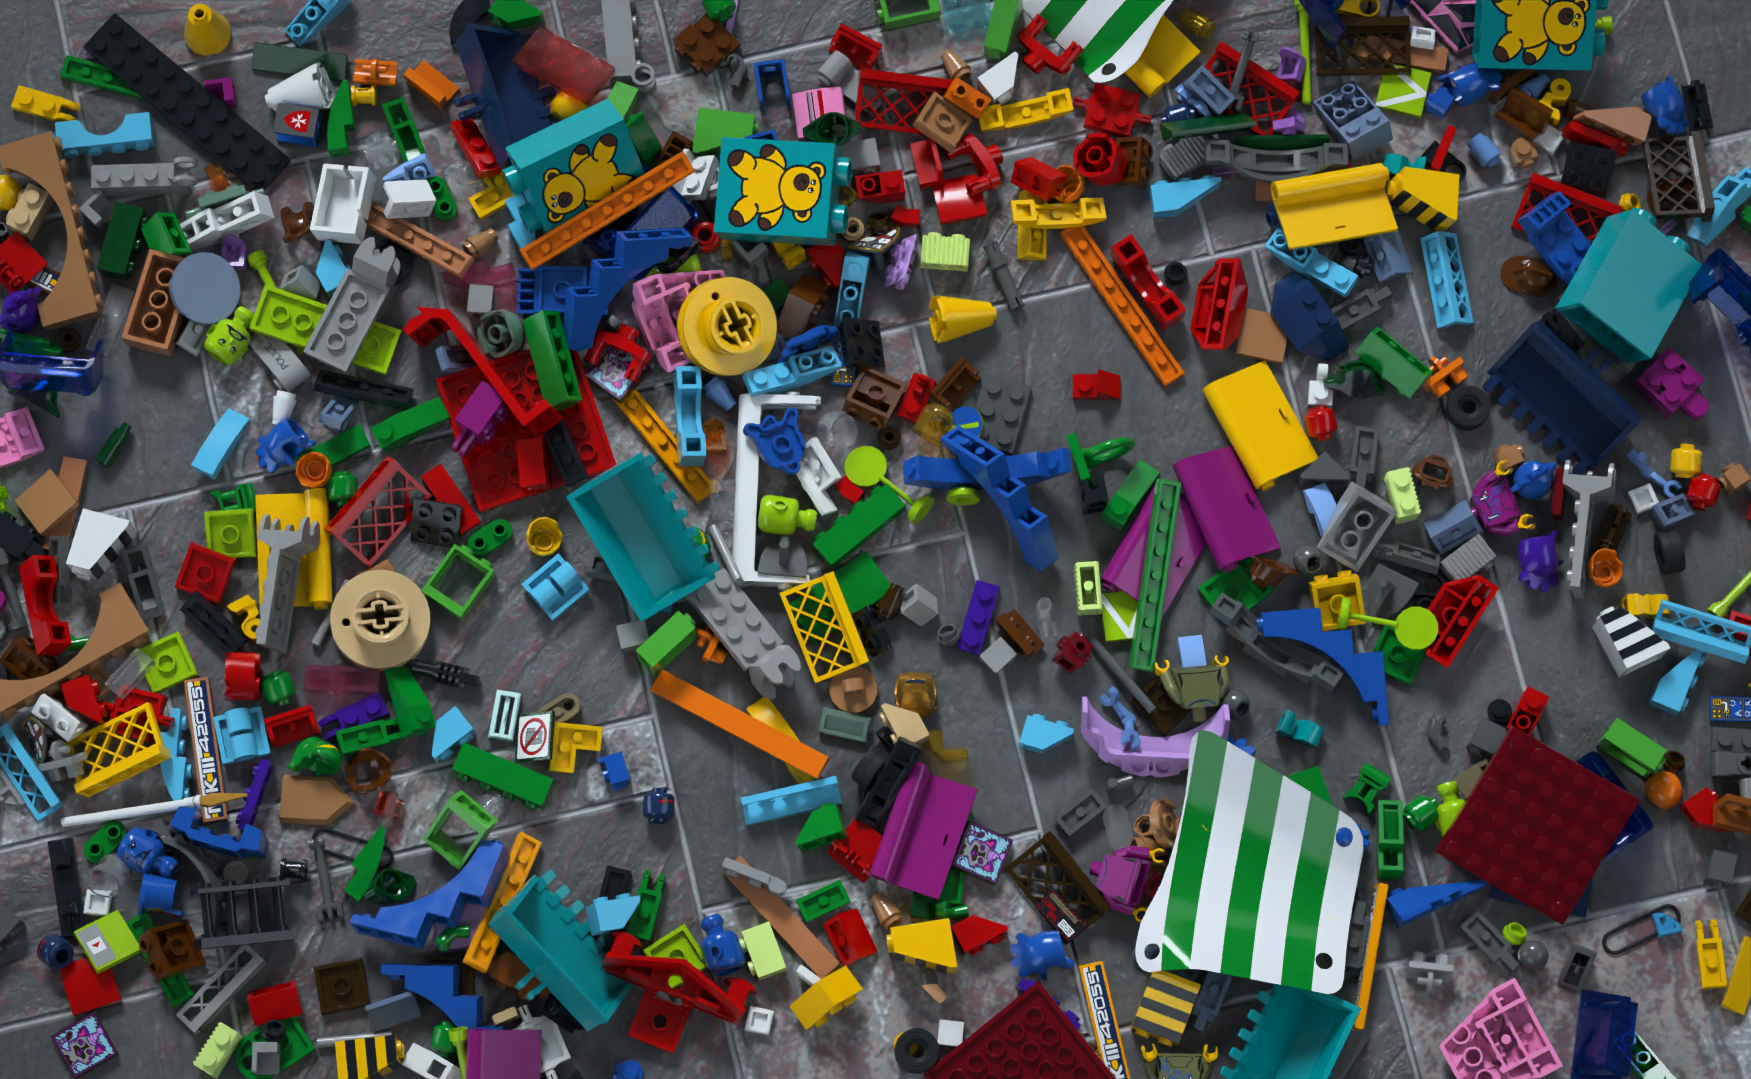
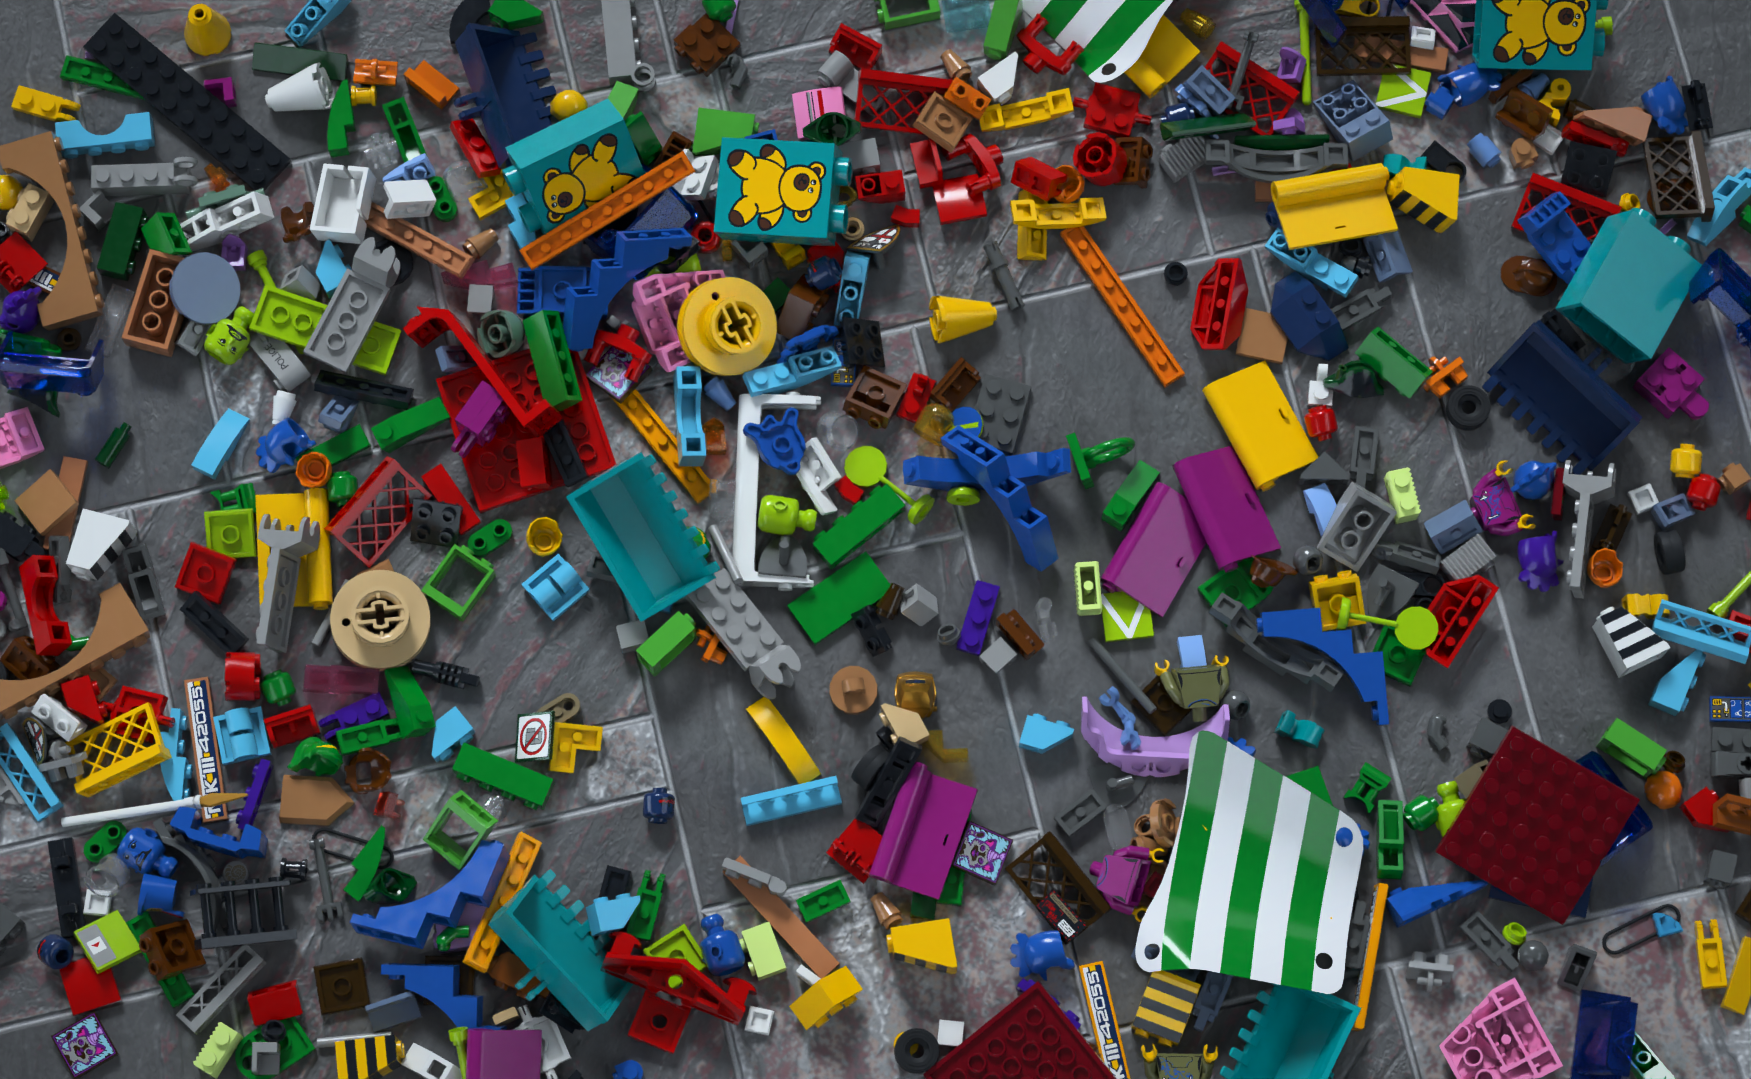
clear tile [104,647,156,700] -> none
lime tile [134,631,199,694] -> none
yellow leg [227,594,261,642] -> none
piece [273,103,323,148] -> none
green head [430,1021,457,1058] -> none
light aqua tile [488,690,522,742] -> none
clear red tile [512,26,616,106] -> none
blue brick [598,751,631,792] -> none
orange tile [650,669,830,780] -> none
blue piece [753,59,791,111] -> none
yellow fence [780,571,869,684] -> none
green slope [795,803,848,853] -> none
sand green tile [818,707,871,743] -> none
red panel [823,909,878,967] -> none
dark brown plate [867,213,891,233] -> none
dark brown plate [877,426,901,450] -> none
lavender hinge [884,234,917,290] -> none
arm [919,968,947,1004] -> none
yellowish green brick [920,232,970,272] -> none
green arm [934,901,969,920] -> none
red slope [951,915,1008,956] -> none
dark red brick [1052,631,1094,674] -> none
red slope [1072,370,1121,400] -> none
black hinge [1081,474,1109,515] -> none
red arch [1110,234,1186,330] -> none
green tile [1128,478,1182,673] -> none
medium azure slope [1149,175,1222,219] -> none
reddish brown helmet [1411,454,1454,492] -> none
medium azure fence [1420,231,1474,329] -> none
red tile [1429,125,1457,171] -> none
medium nougat plate [1493,444,1526,472] -> none
red slope [1506,686,1550,735] -> none
medium blue piece [1626,448,1682,499] -> none
none -> dark blue head [805,255,842,291]

